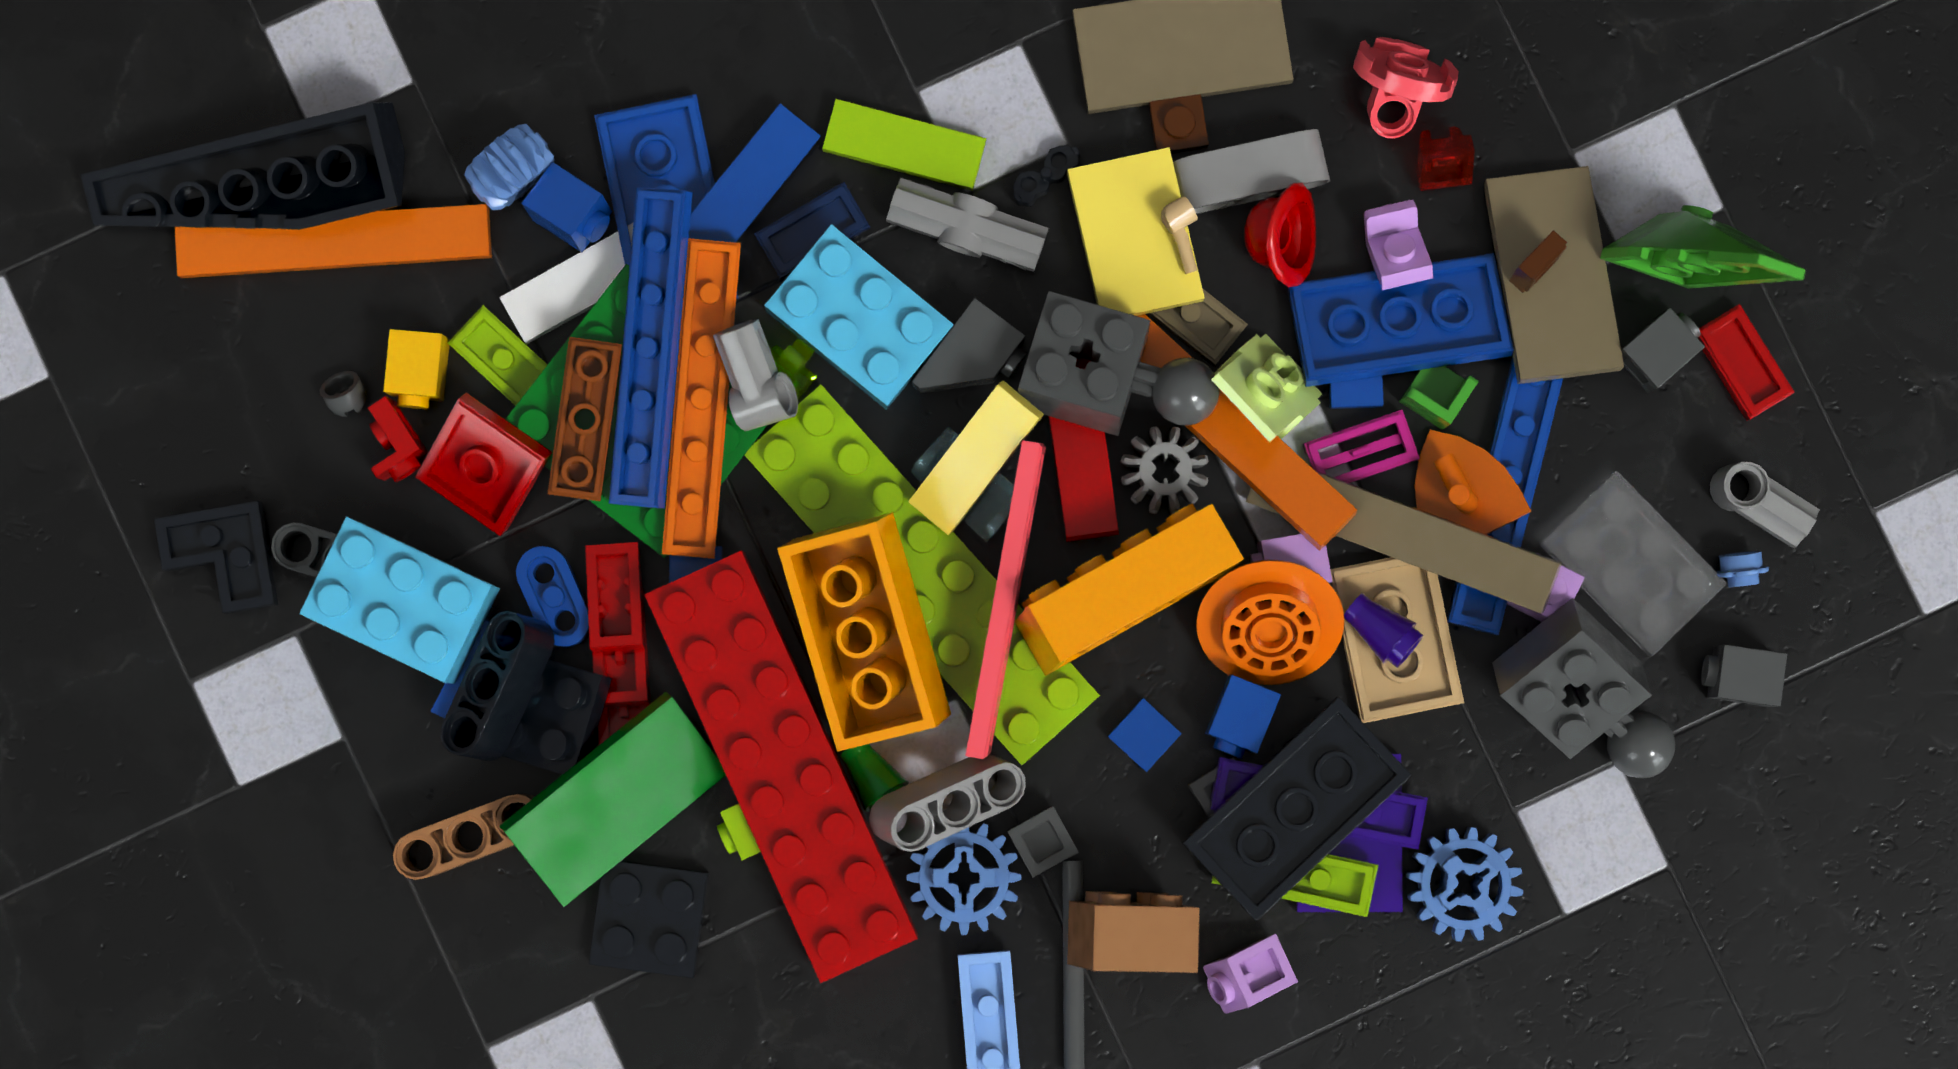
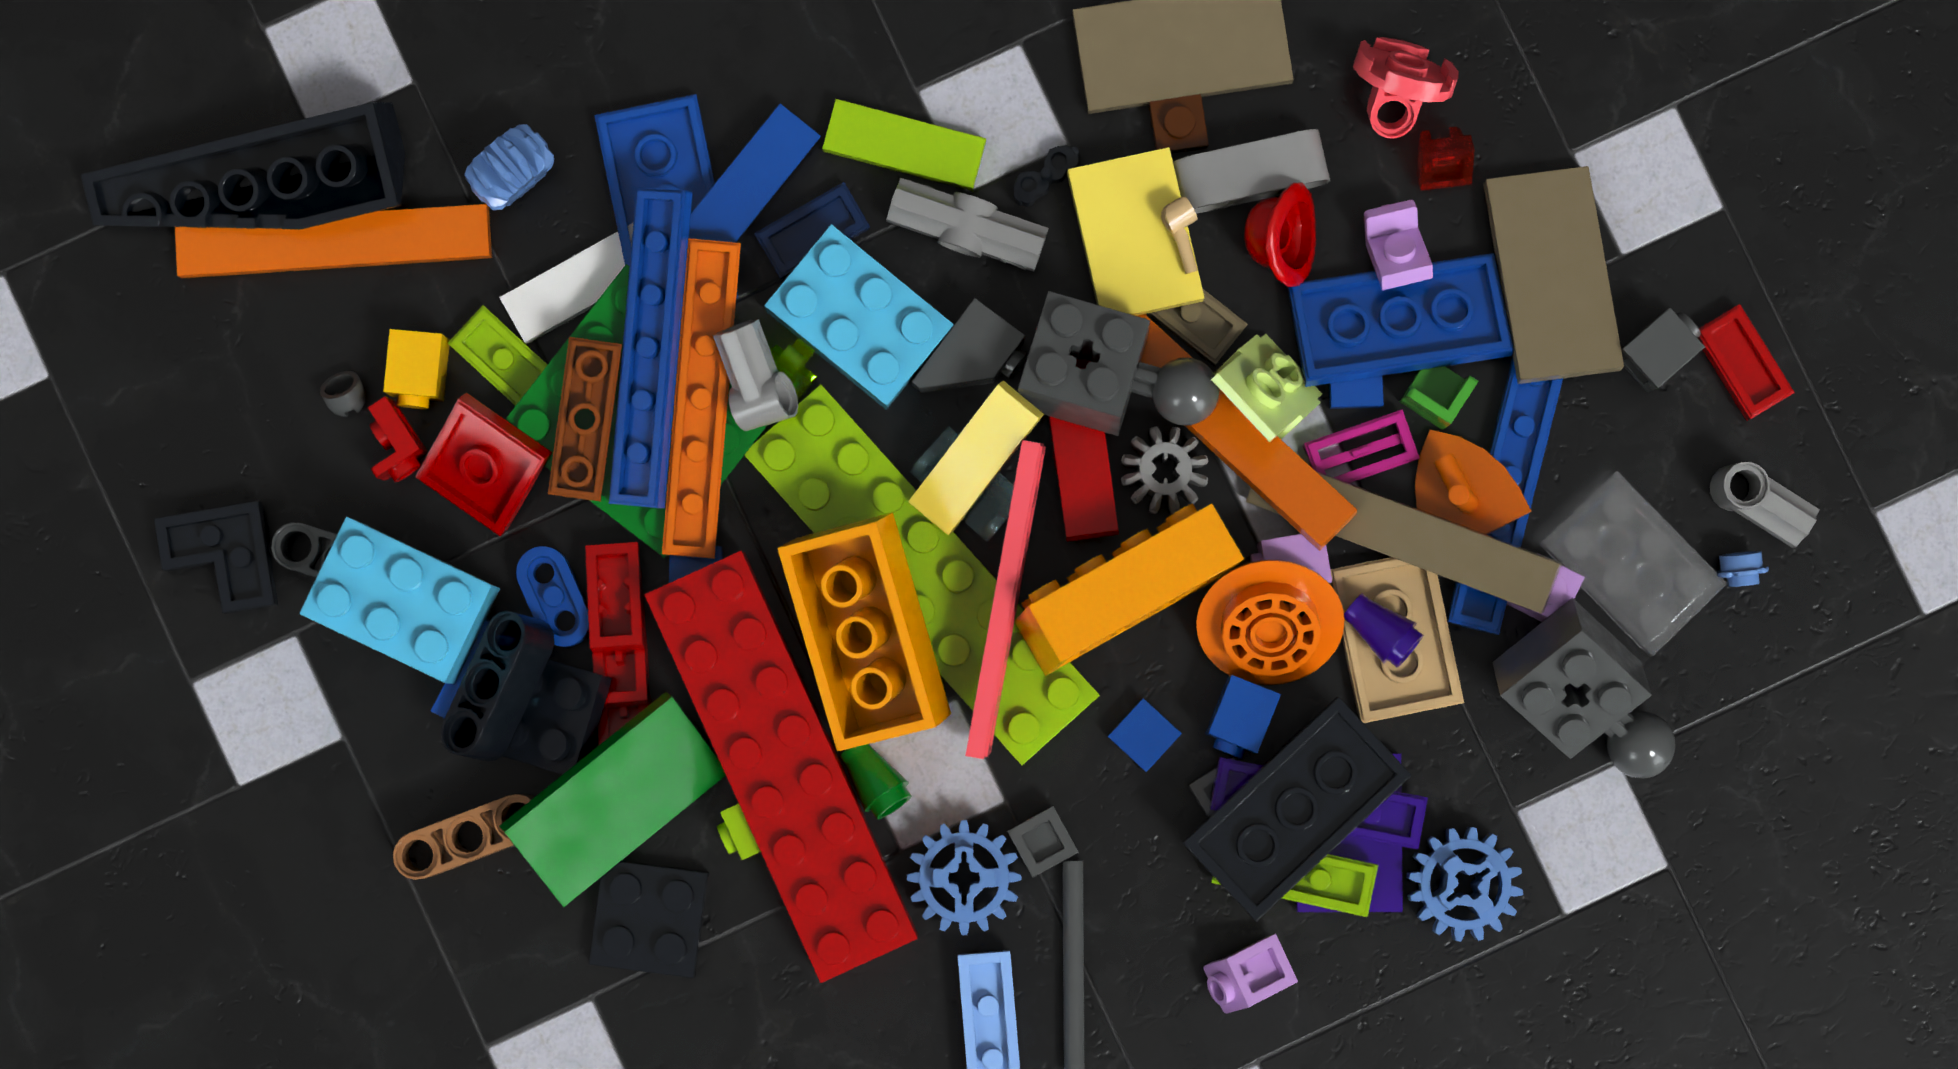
blue brick [521,162,612,253] -> none
light grey beam [869,754,1026,852] -> none
medium nougat brick [1067,891,1199,973] -> none
reddish brown tile [1509,230,1567,293] -> none
bright green wedge [1600,205,1806,288] -> none
dark grey brick [1701,645,1788,707] -> none

